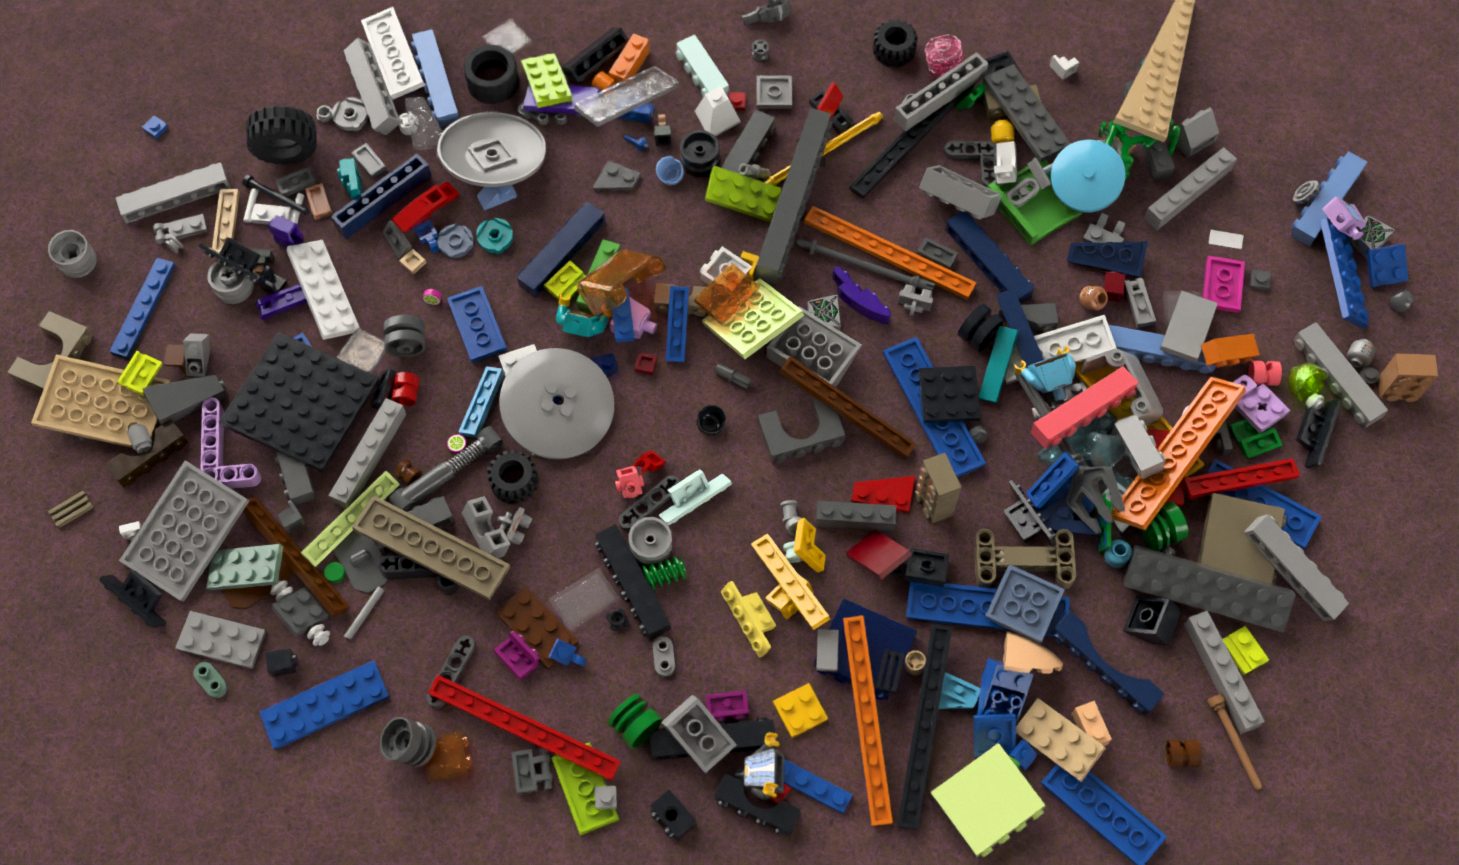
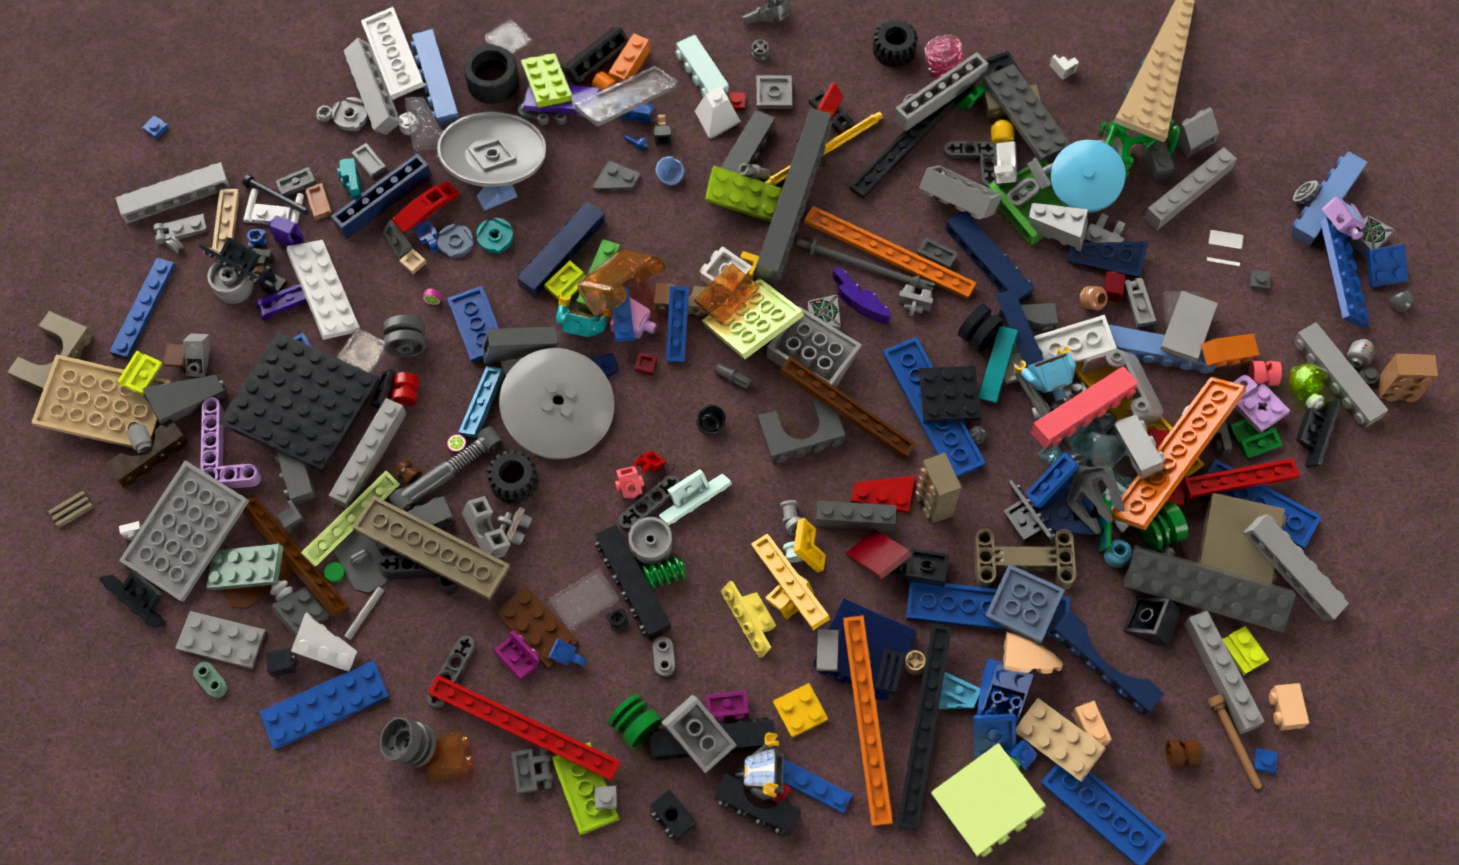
light grey wheel [48,230,97,278] -> none
black tyre [246,105,317,165] -> none
black wheel [680,130,720,177] -> none
dark pink plate [1202,256,1245,313] -> none
none -> blue plate [247,229,266,247]
none -> white wing [291,613,357,672]
none -> dark grey slope [482,326,560,364]
none -> light grey wedge [1029,203,1088,252]
none -> blue plate [1254,748,1277,774]
none -> light nougat brick [1269,683,1309,731]

